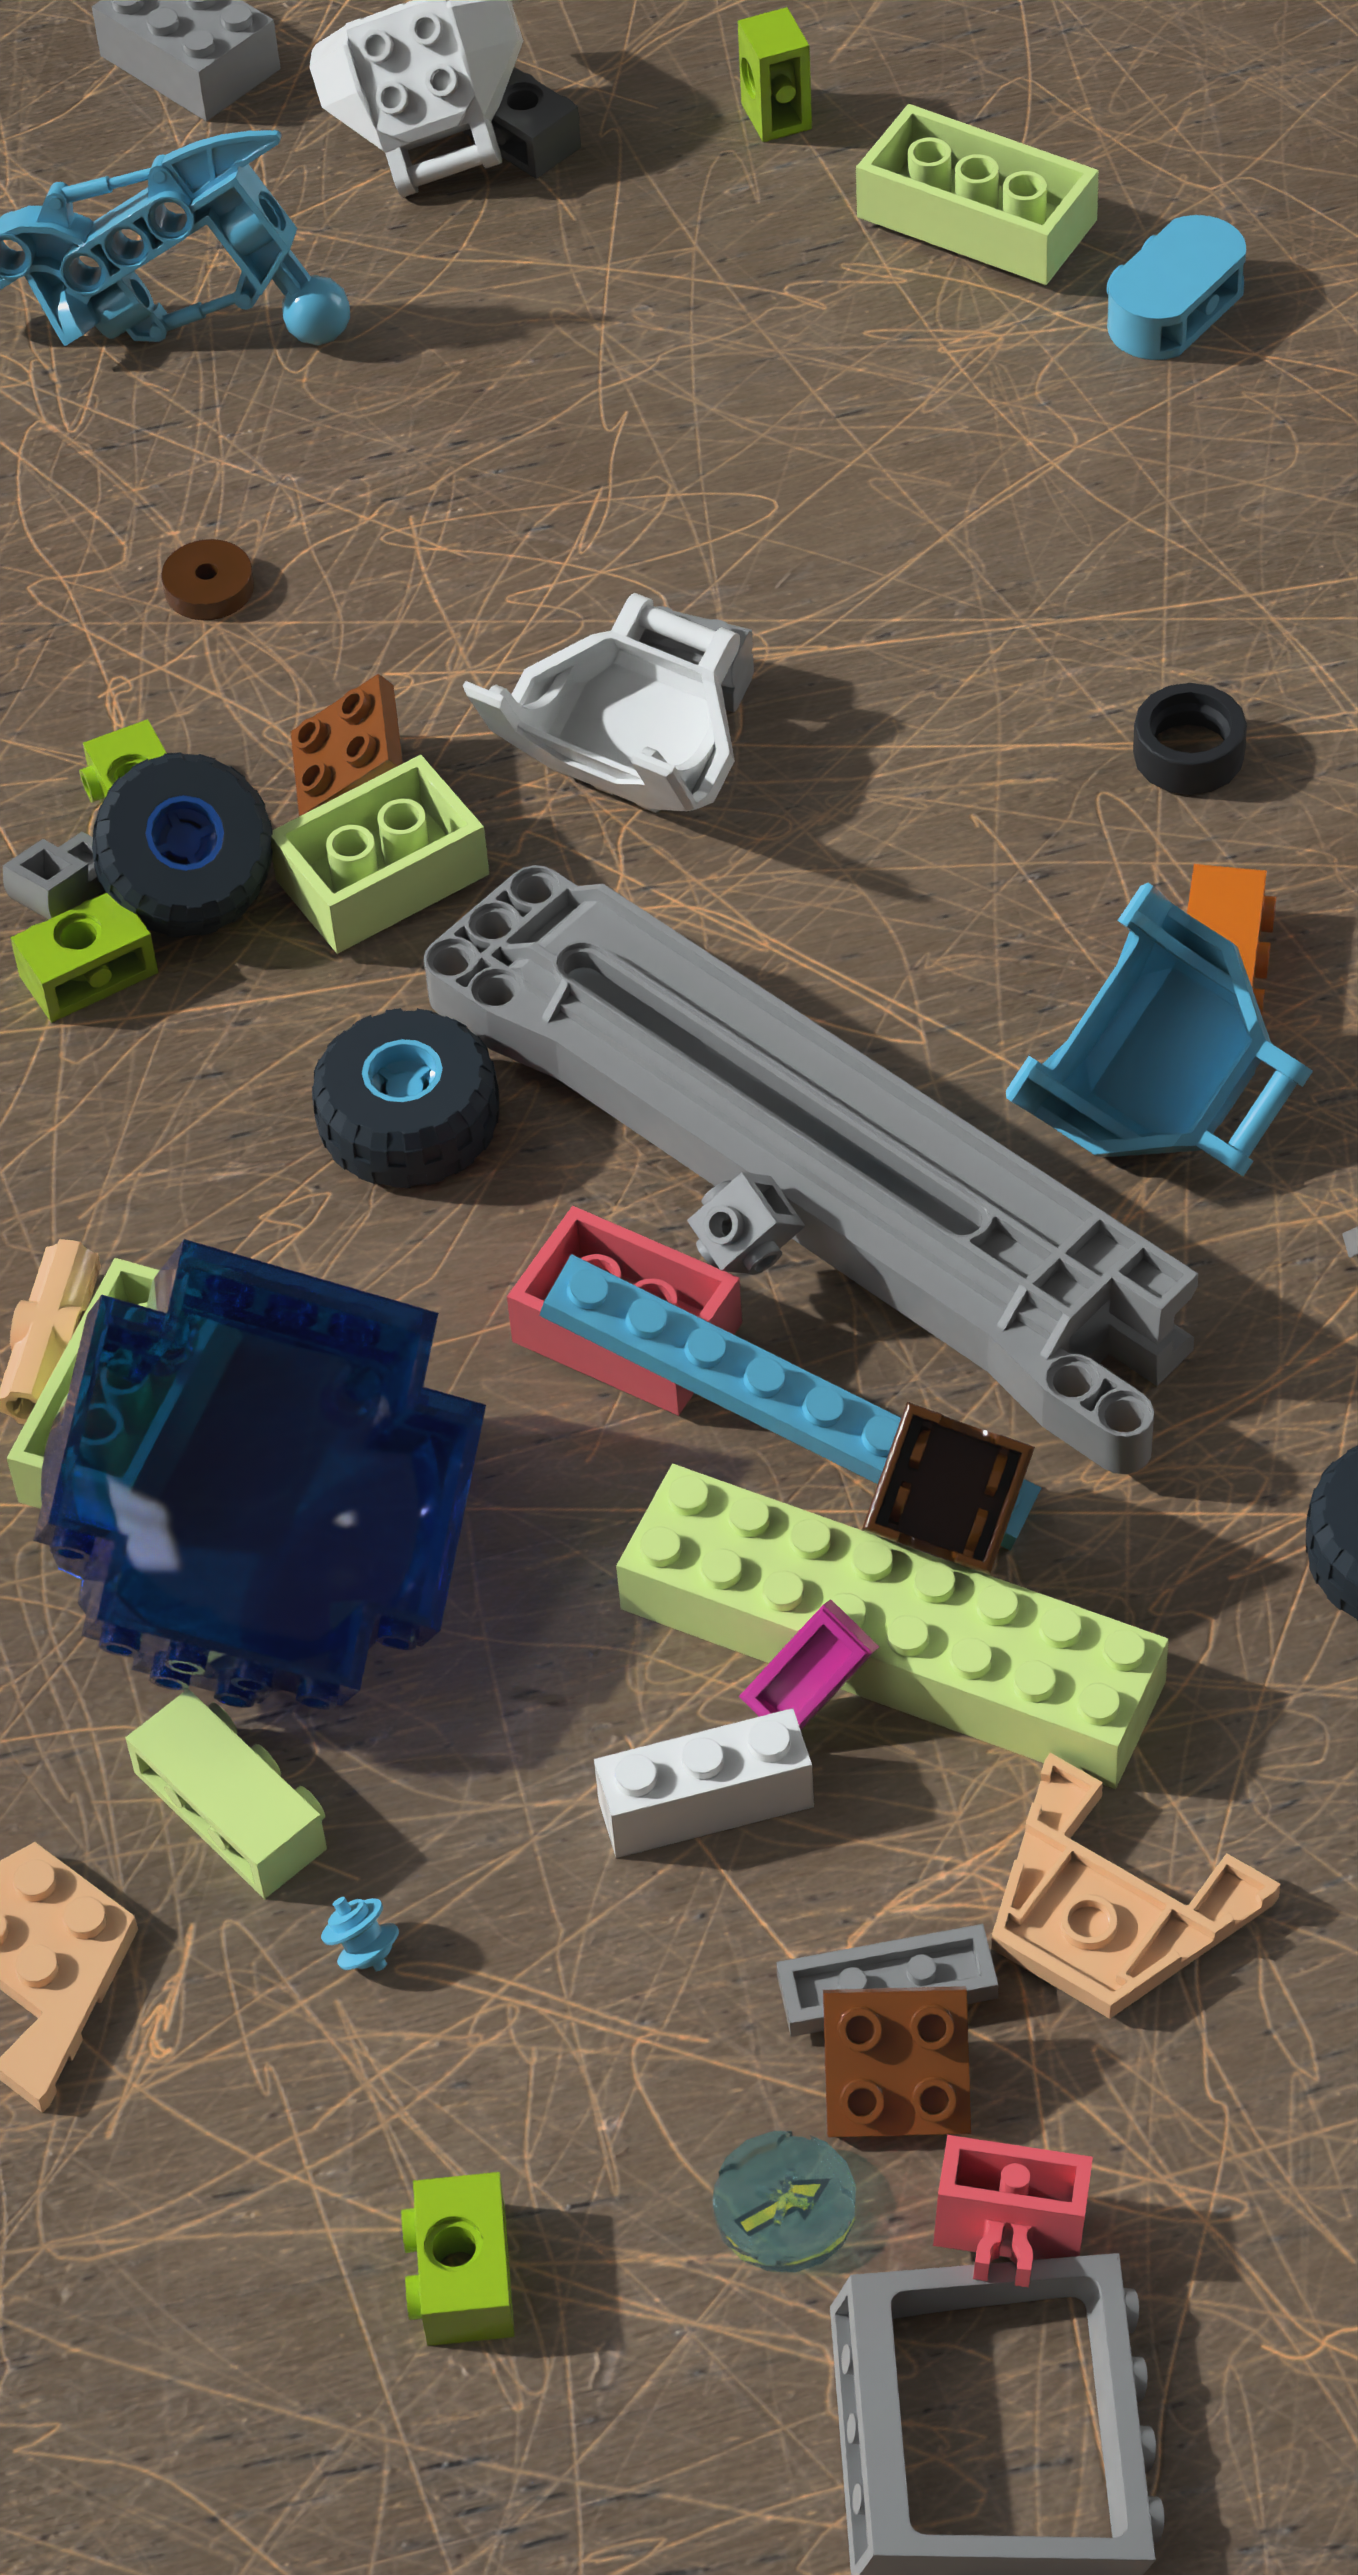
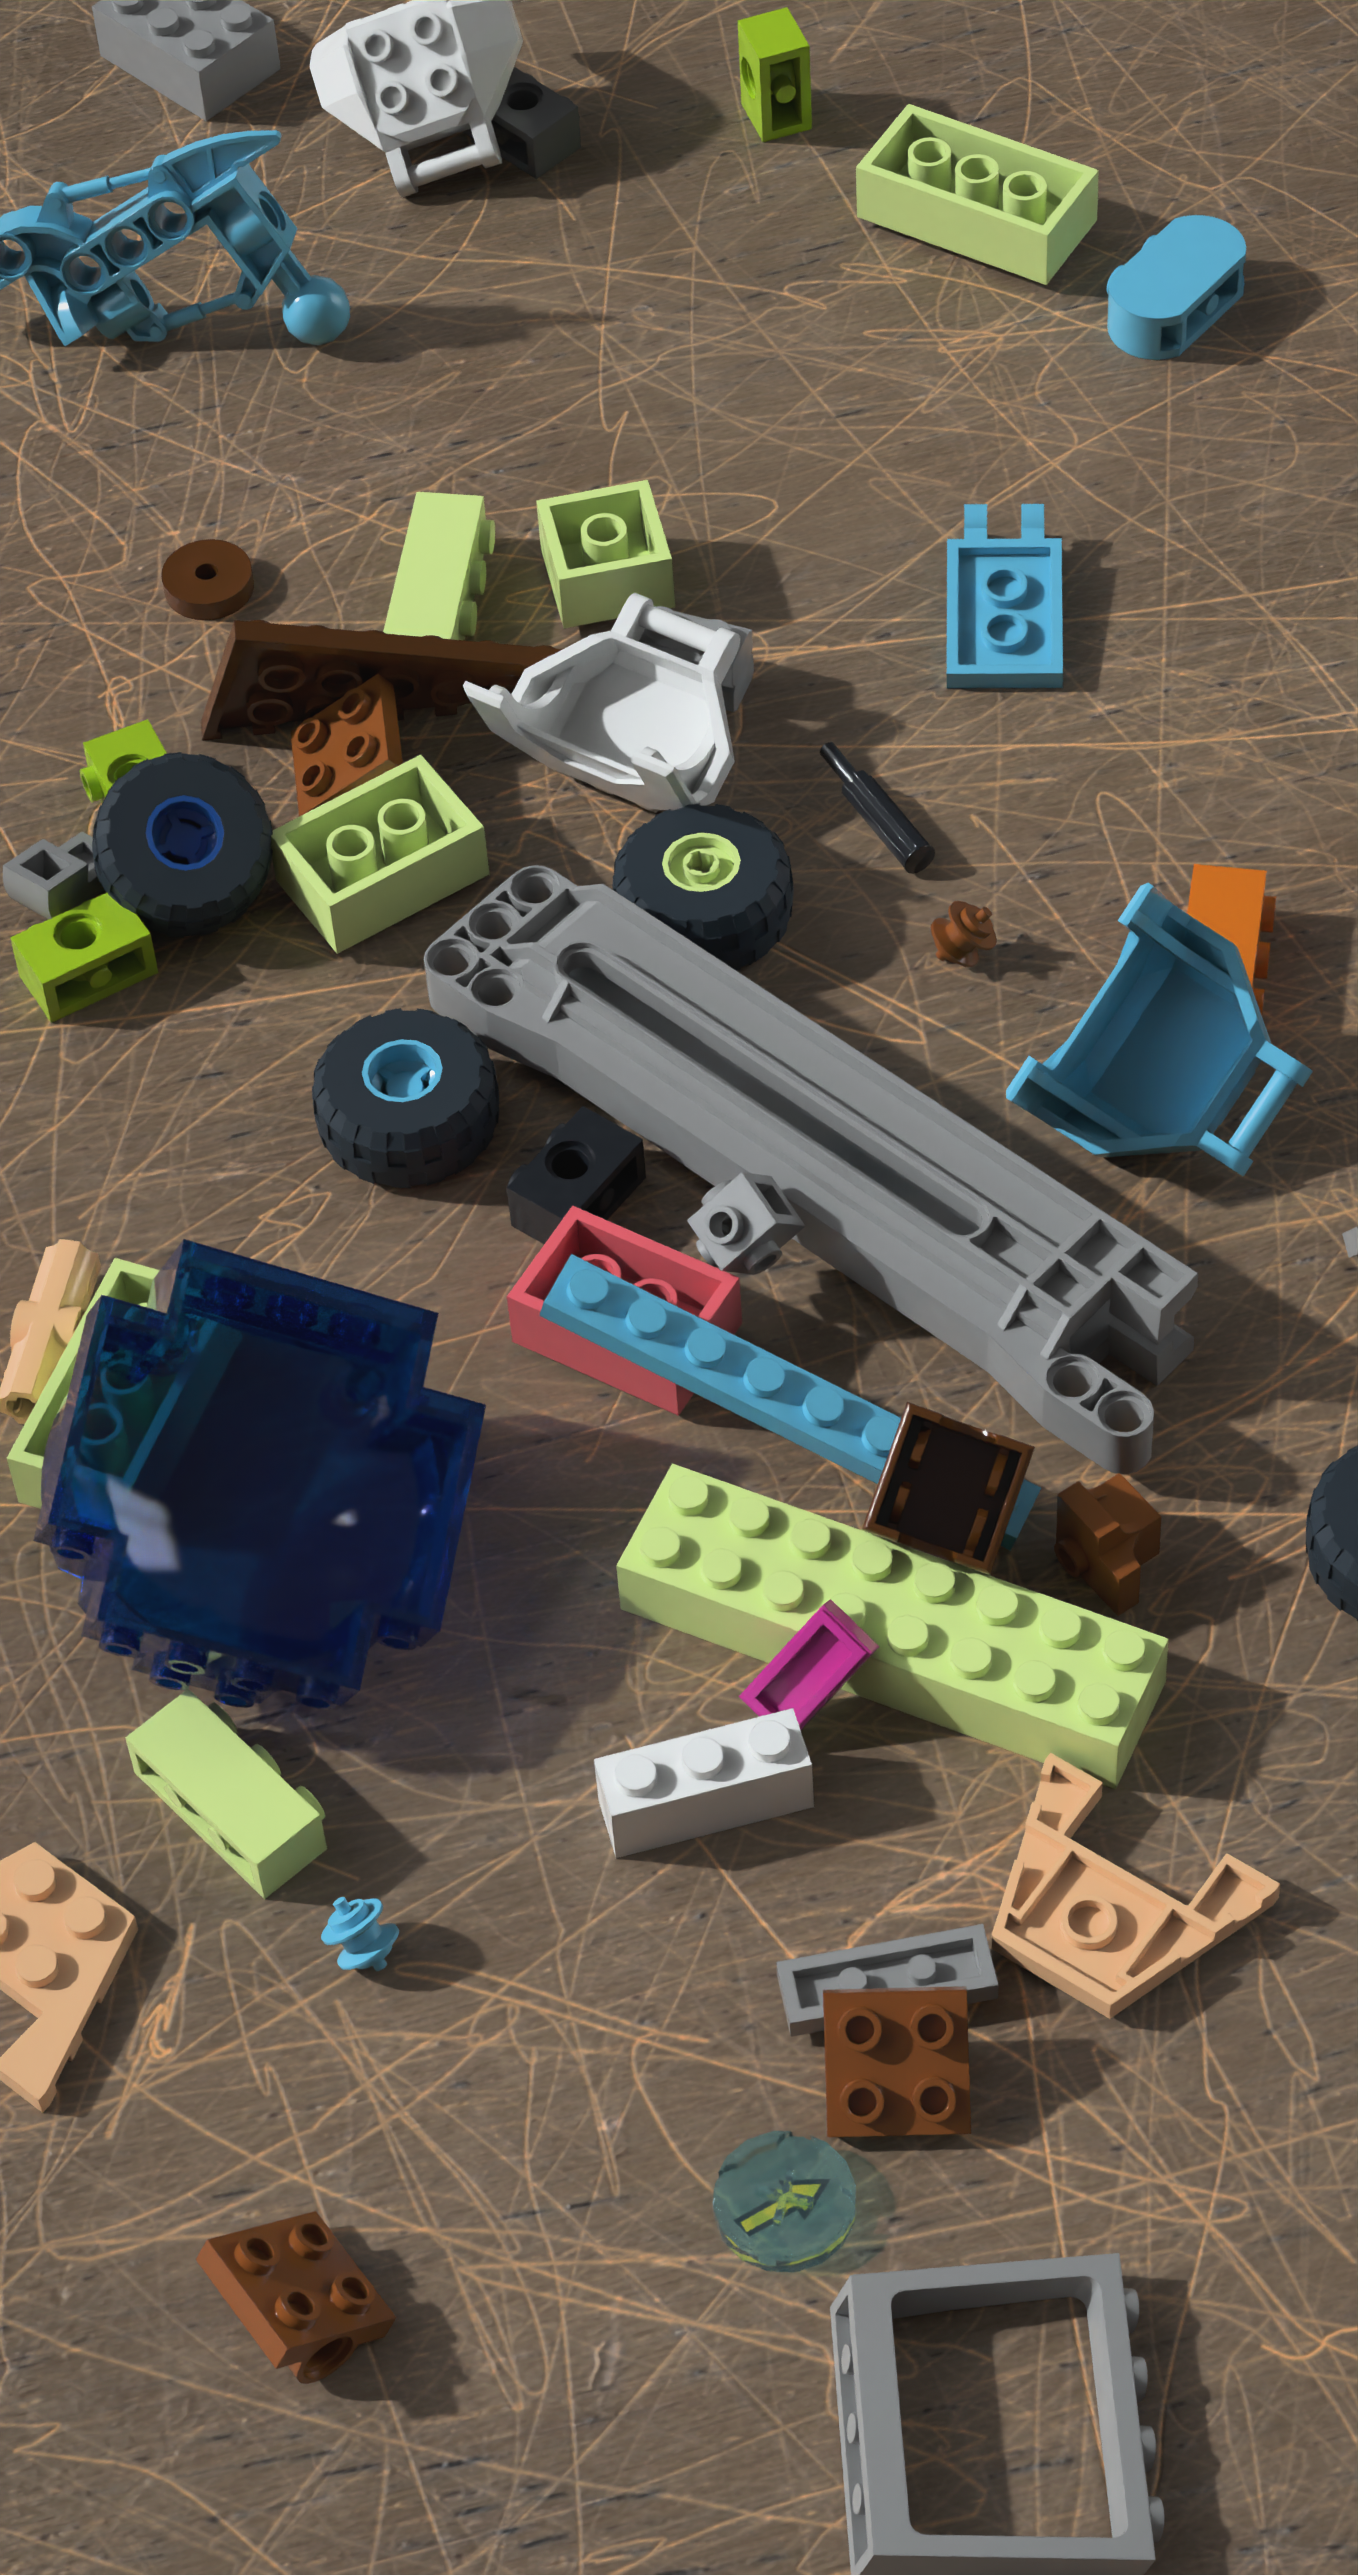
lime brick [401,2172,515,2346] -> none
coral brick [933,2135,1093,2288] -> none
black tyre [1133,683,1247,795] -> none
none -> dark orange plate [196,2211,397,2384]
none -> reddish brown wing [201,620,563,741]
none -> yellowish green brick [383,492,495,640]
none -> black brick [507,1106,646,1244]
none -> yellowish green brick [536,480,675,629]
none -> black wheel [612,803,794,971]
none -> black axle [820,742,935,874]
none -> dark orange wheel [931,901,997,967]
none -> medium azure tile [946,504,1063,688]
none -> dark orange brick [1054,1473,1162,1616]

